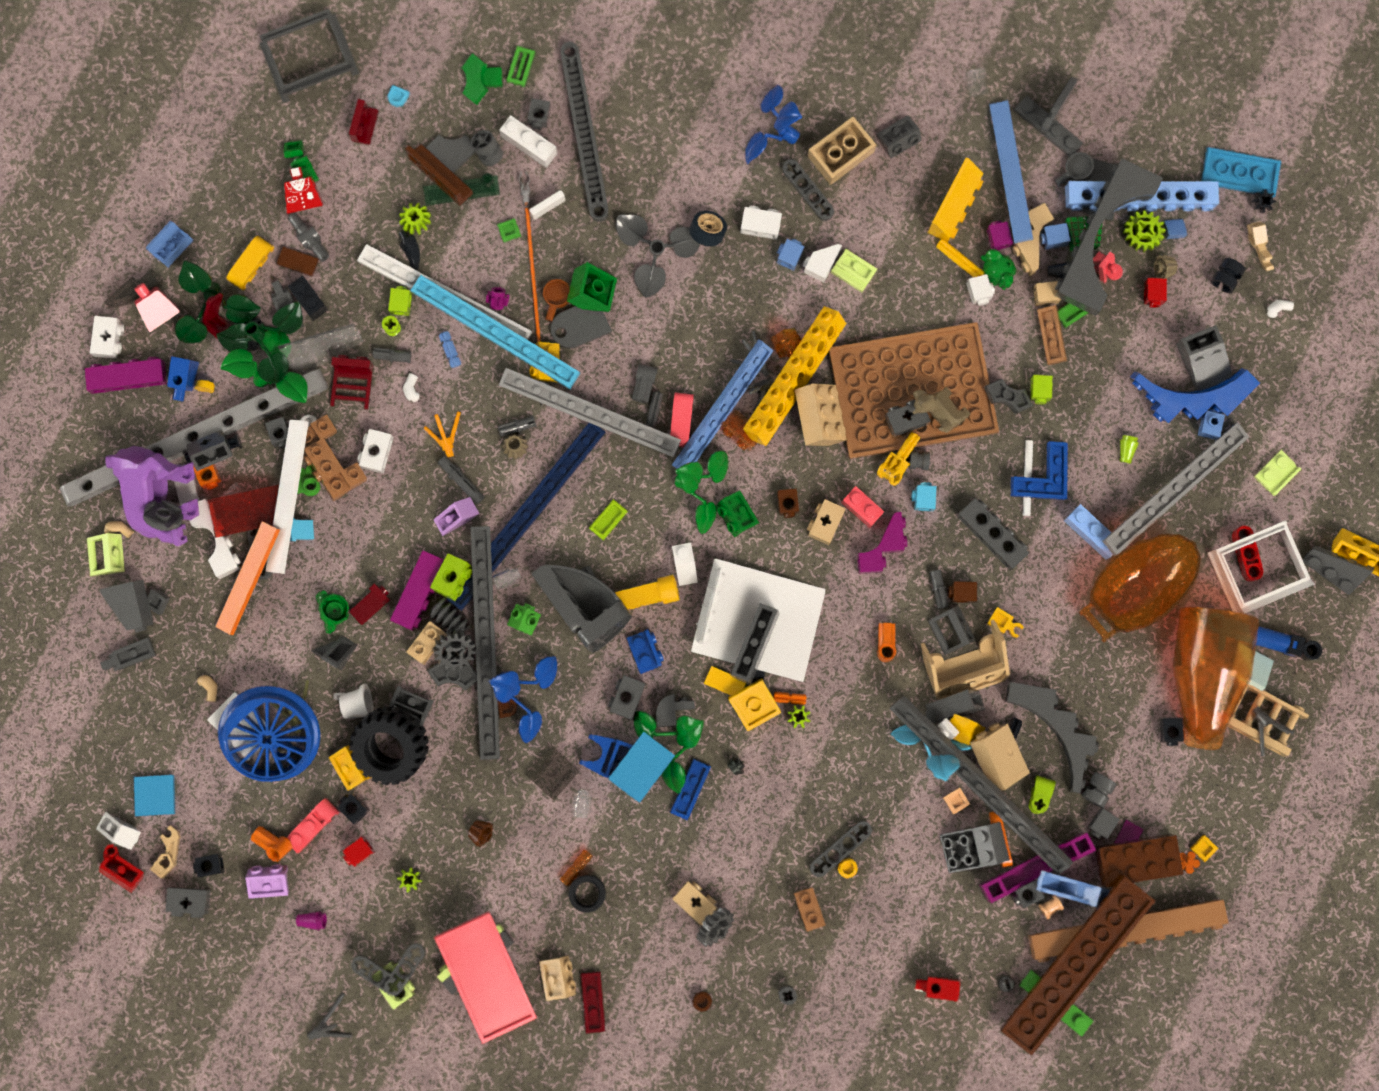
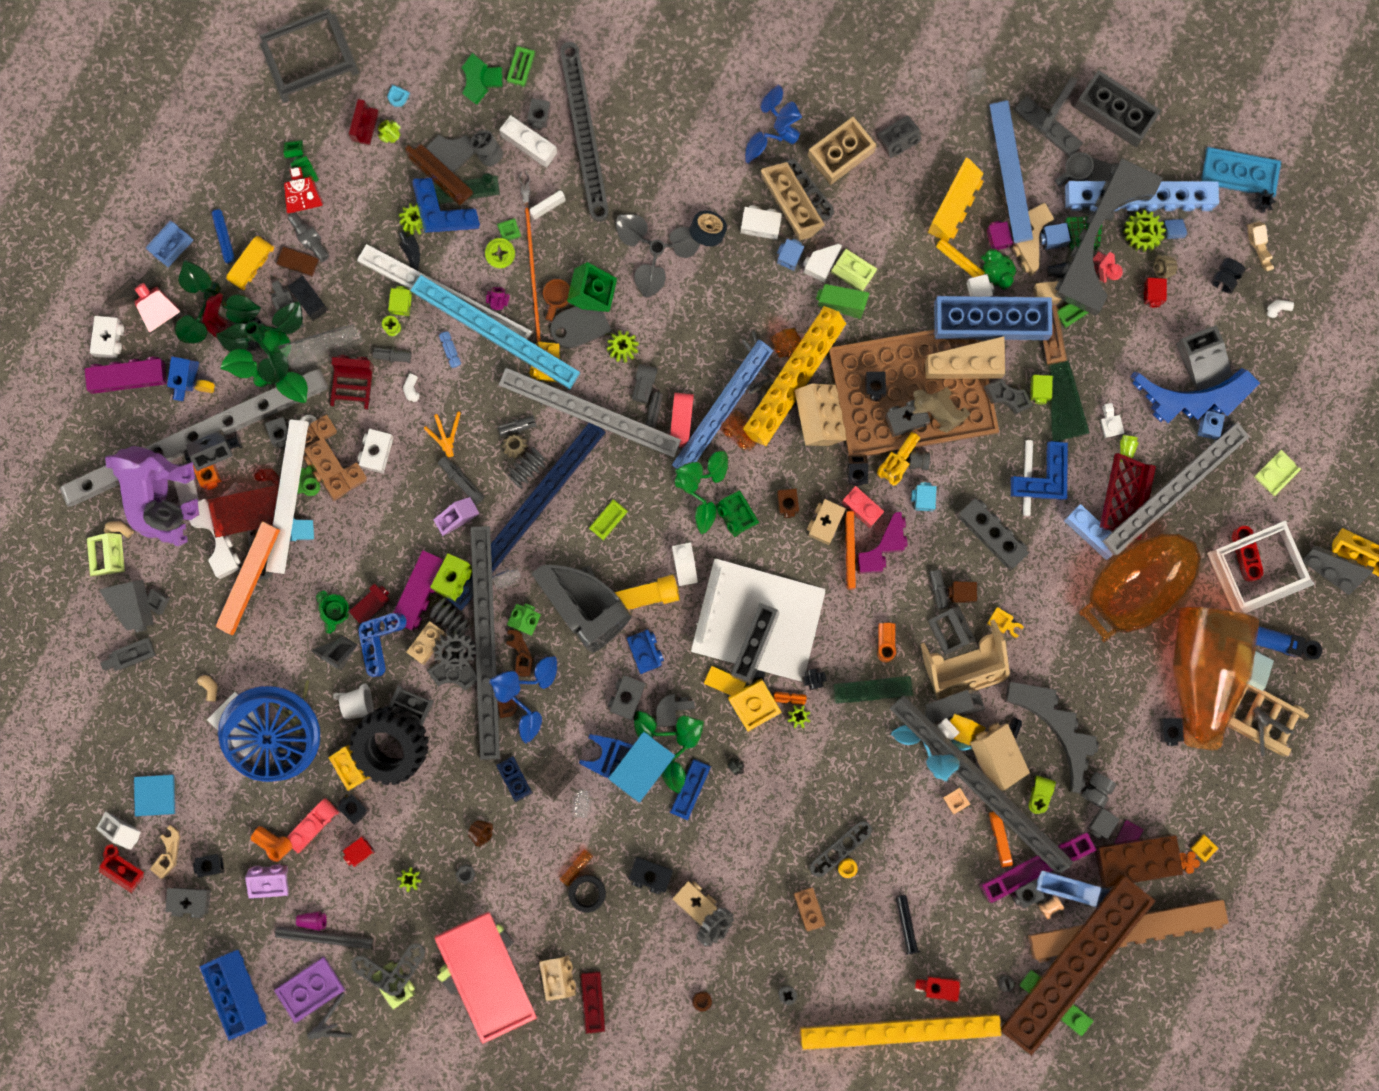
dark grey slope [940,822,1010,873] -> none
none -> blue slope [200,950,268,1041]
none -> blue axle [212,209,235,264]
none -> clear red arm [254,469,281,487]
none -> medium lavender tile [274,956,346,1023]
none -> dark grey axle [275,927,373,949]
none -> blue beam [359,613,406,677]
none -> lime gear [377,120,401,143]
none -> blue plate [412,178,480,233]
none -> dark grey tile [456,864,476,884]
none -> lime gear [485,238,515,269]
none -> dark blue slope [496,756,533,802]
none -> dark grey piece [505,447,546,489]
none -> reddish brown piece [506,630,534,678]
none -> lime gear [607,330,639,363]
none -> black brick [628,857,673,895]
none -> tan slope [761,162,825,241]
none -> yellow brick [800,1014,1001,1049]
none -> black gear [802,668,827,690]
none -> bright green slope [816,284,869,320]
none -> clear green brick [832,676,913,705]
none -> orange tile [845,511,856,590]
none -> black brick [847,455,868,486]
none -> black brick [865,372,886,401]
none -> black axle [896,895,921,955]
none -> tan wedge [925,337,1005,379]
none -> medium blue brick [934,296,1052,340]
none -> clear green wing [1050,361,1090,442]
none -> dark grey brick [1074,70,1161,148]
none -> dark red fence [1099,453,1156,540]
none -> white plate [1100,403,1124,438]

